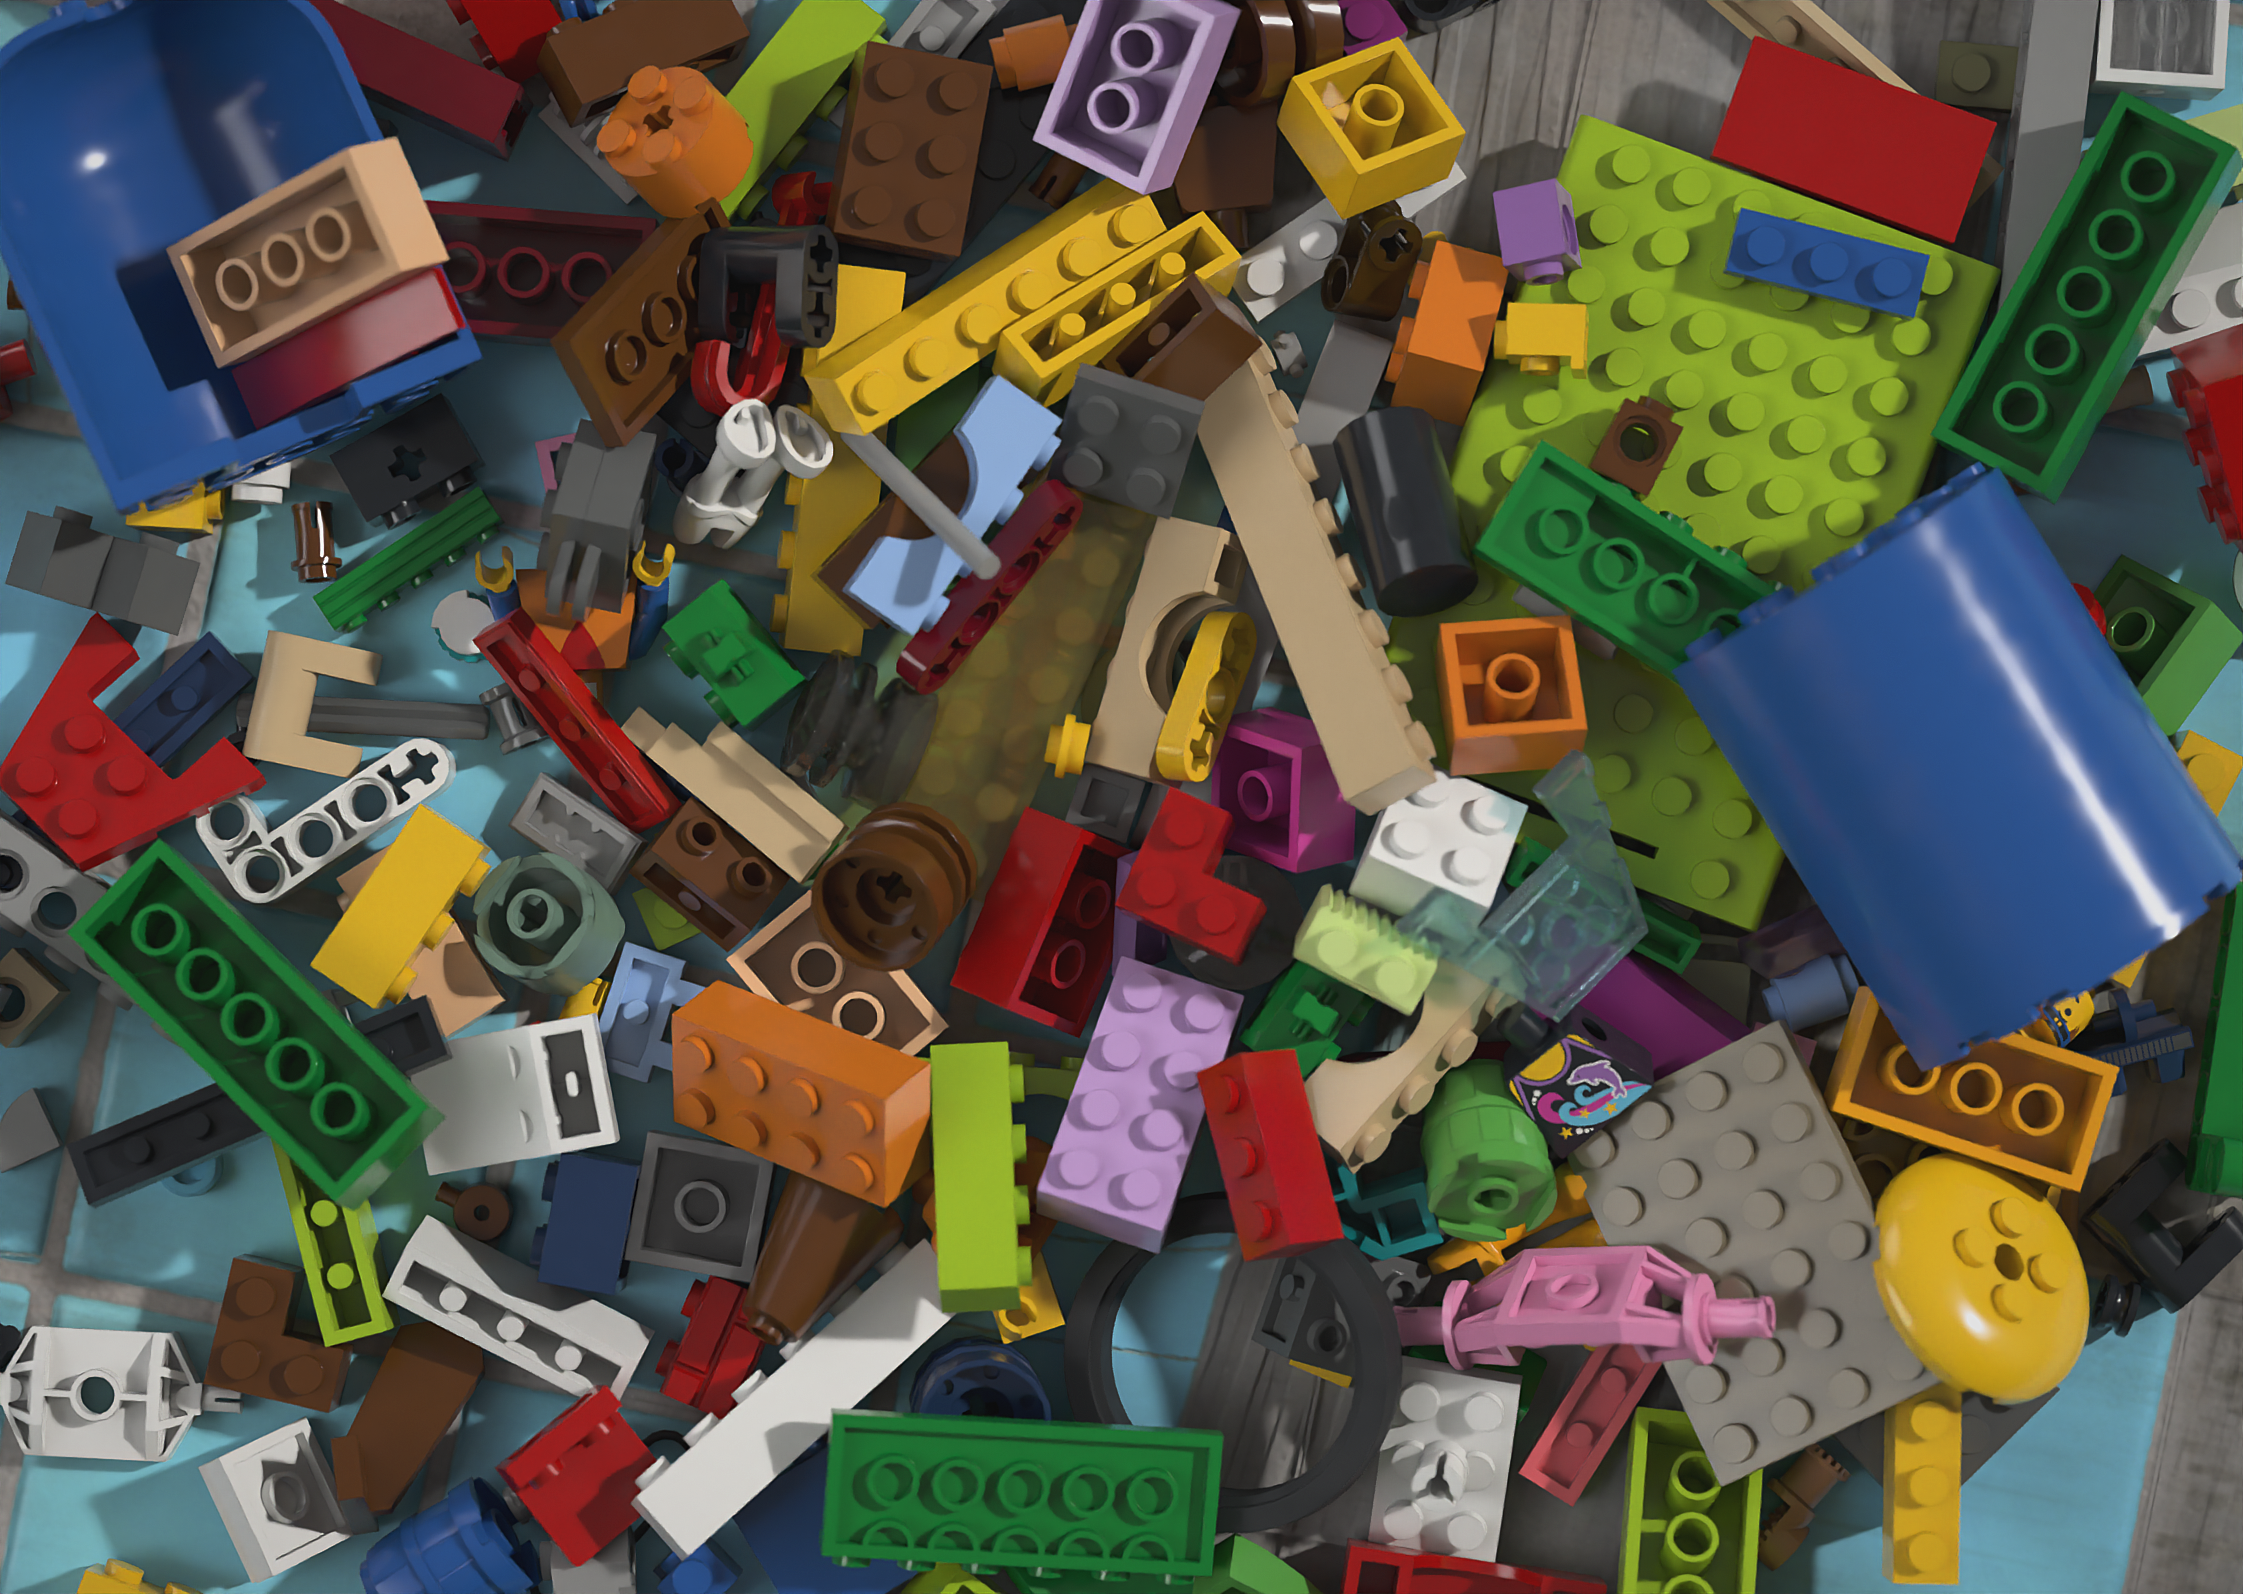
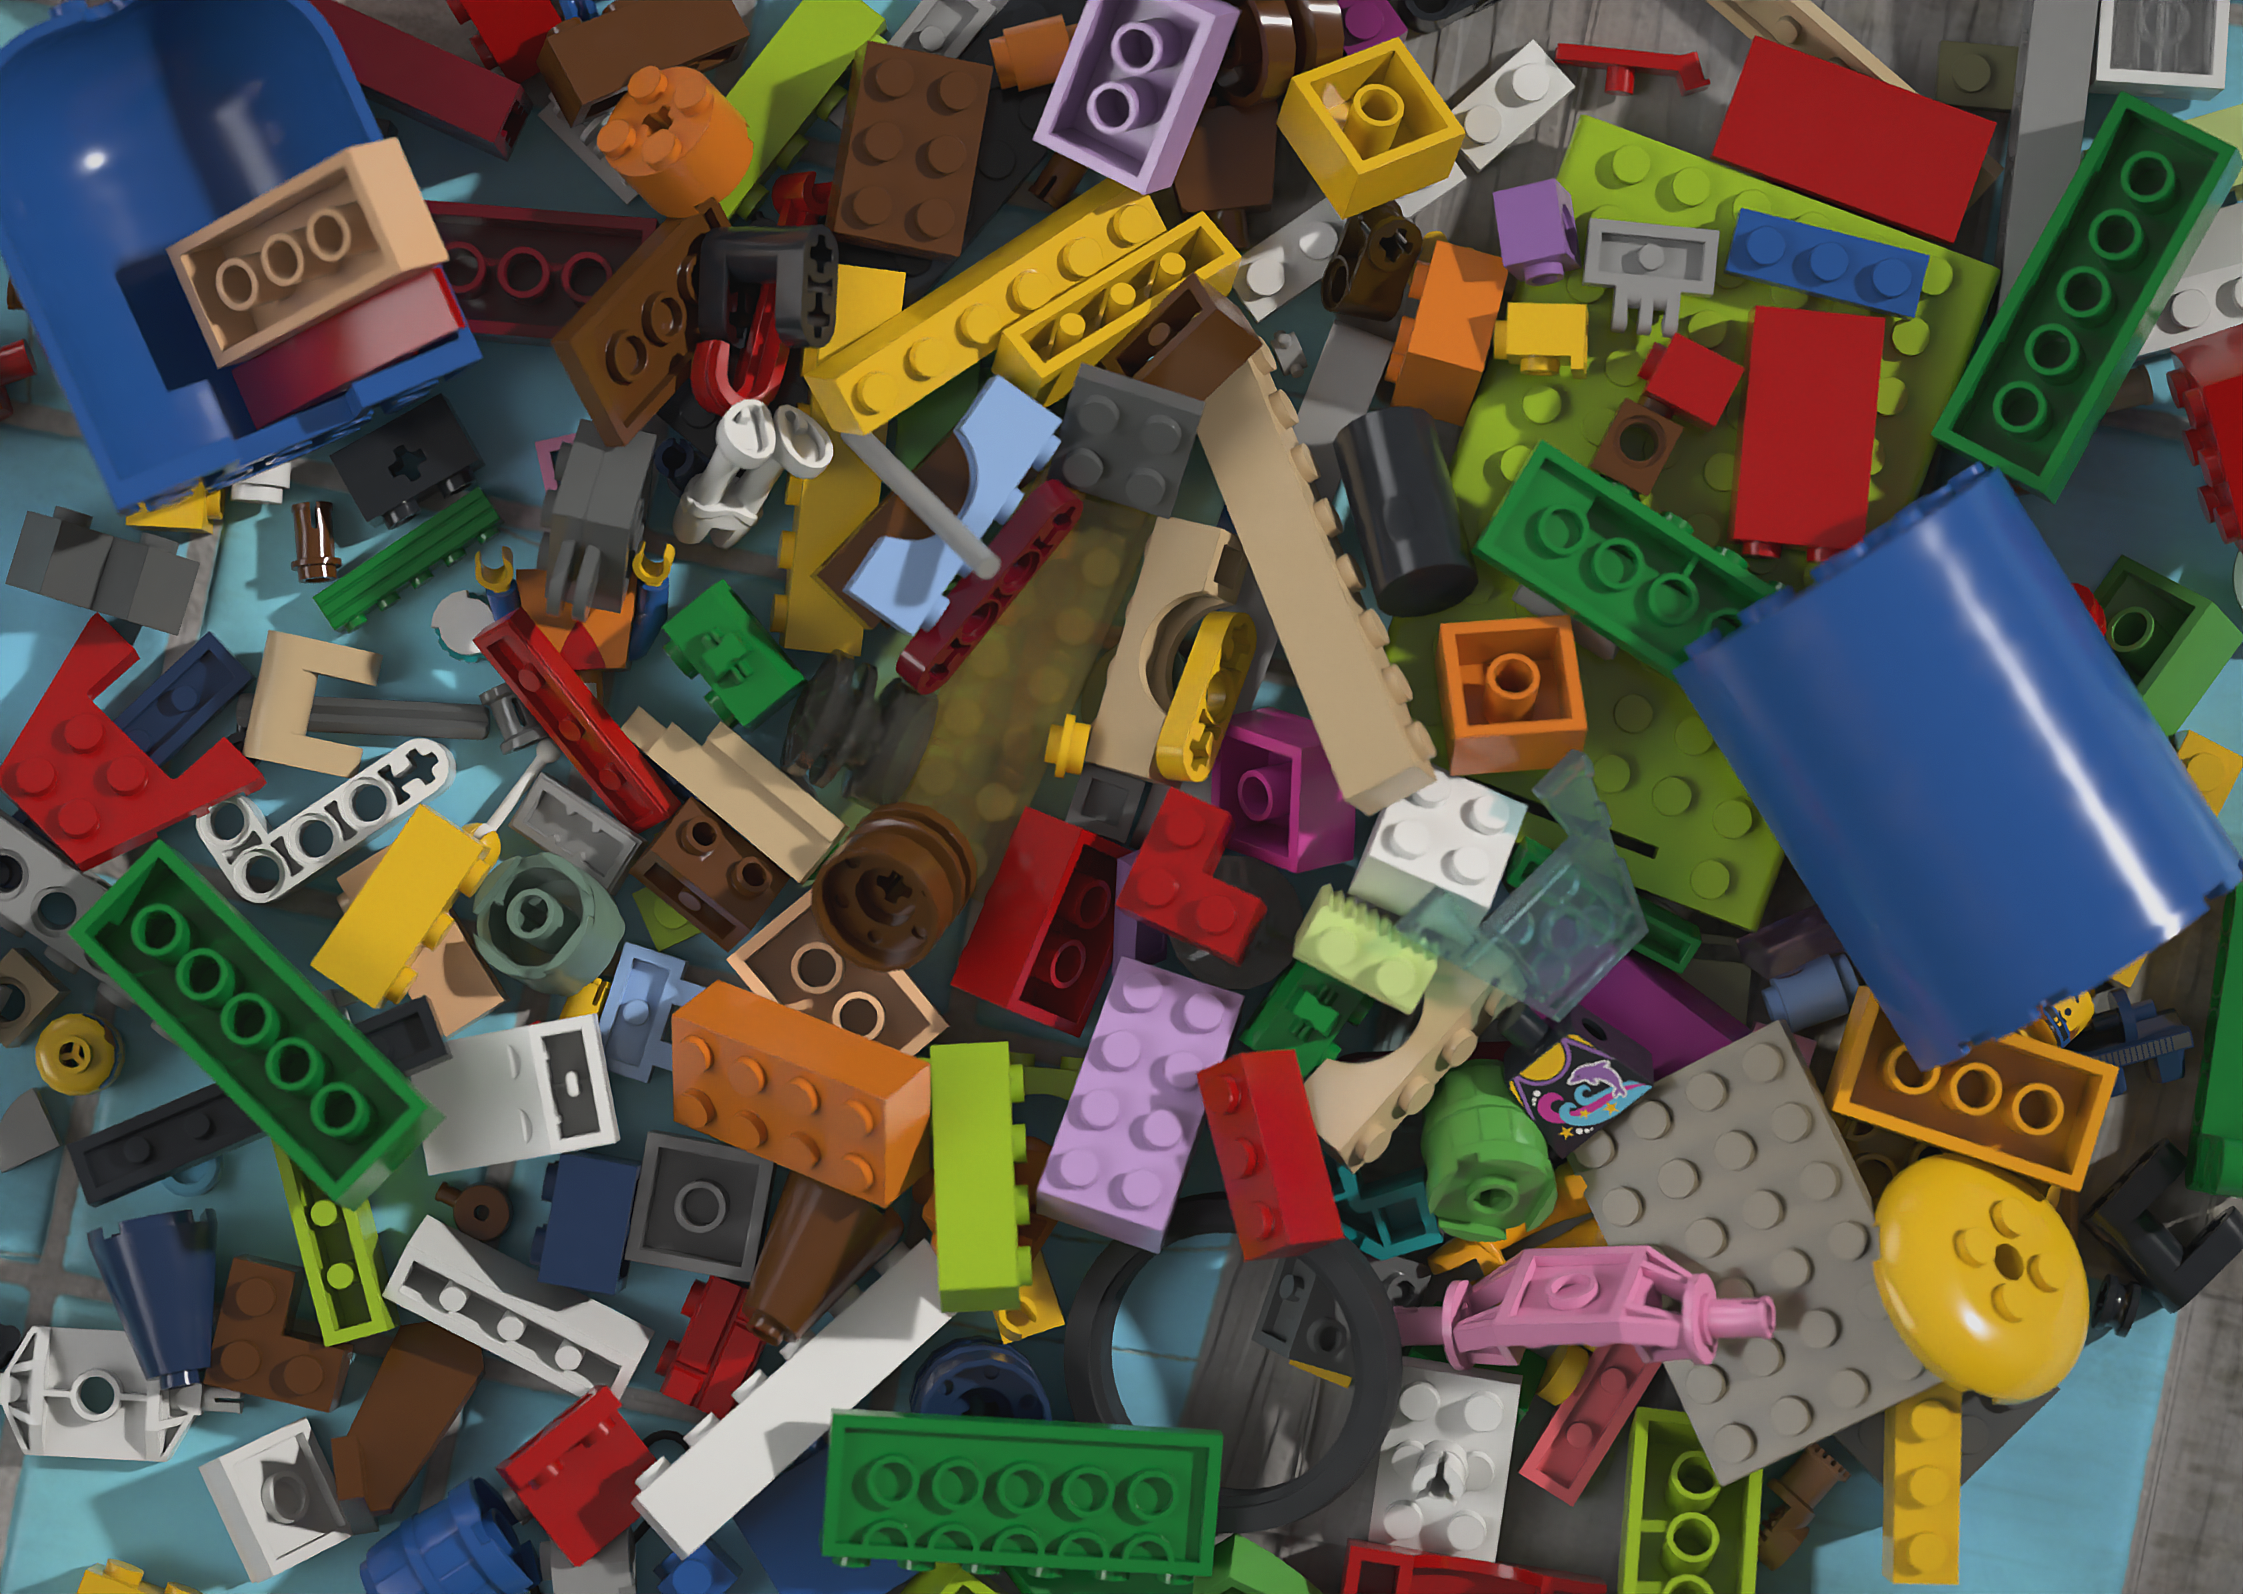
none -> yellow head [35,1013,125,1096]
none -> dark blue cone [87,1208,218,1391]
none -> white hinge [461,738,562,872]
none -> white plate [1451,39,1575,174]
none -> yellow tile [1535,1344,1589,1406]
none -> red piece [1554,43,1711,97]
none -> light grey hinge [1582,218,1719,338]
none -> red brick [1637,332,1745,433]
none -> red brick [1726,305,1886,564]

